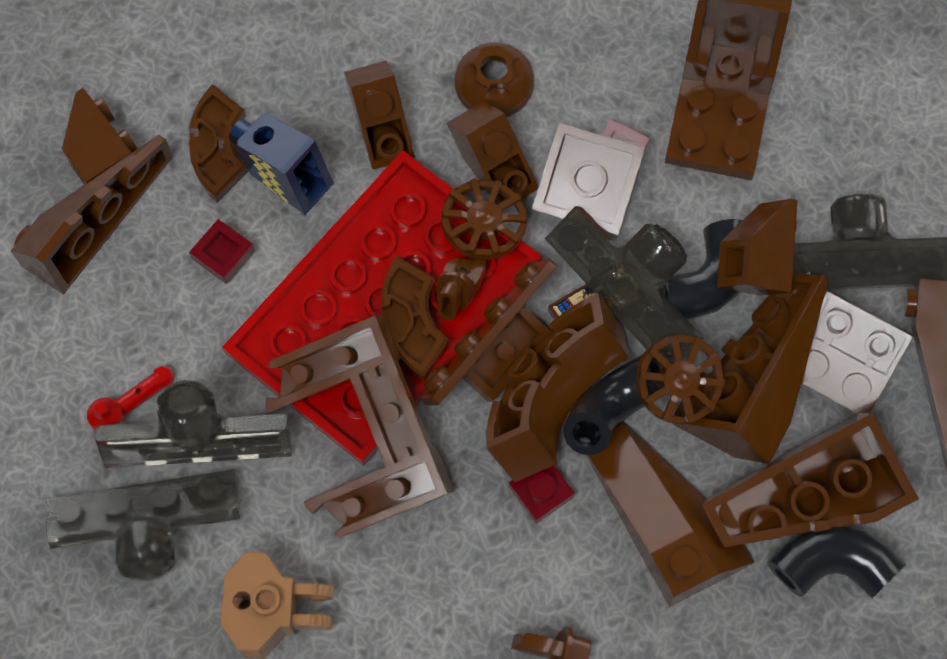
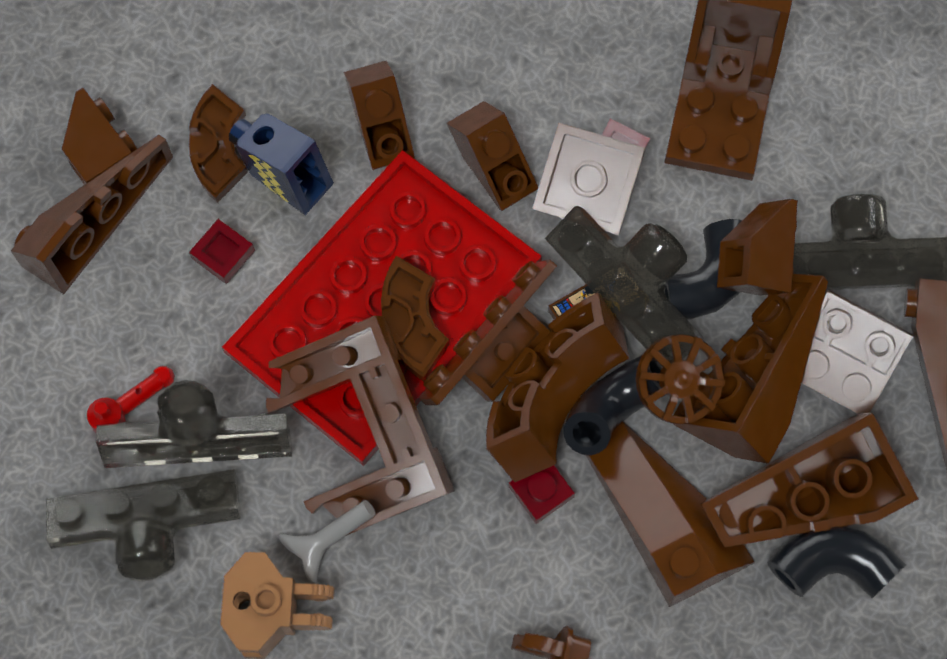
reddish brown piece [436,257,486,320] -> none
reddish brown wheel [441,178,527,260] -> none
reddish brown piece [455,42,534,117] -> none
none -> light grey piece [279,500,375,584]

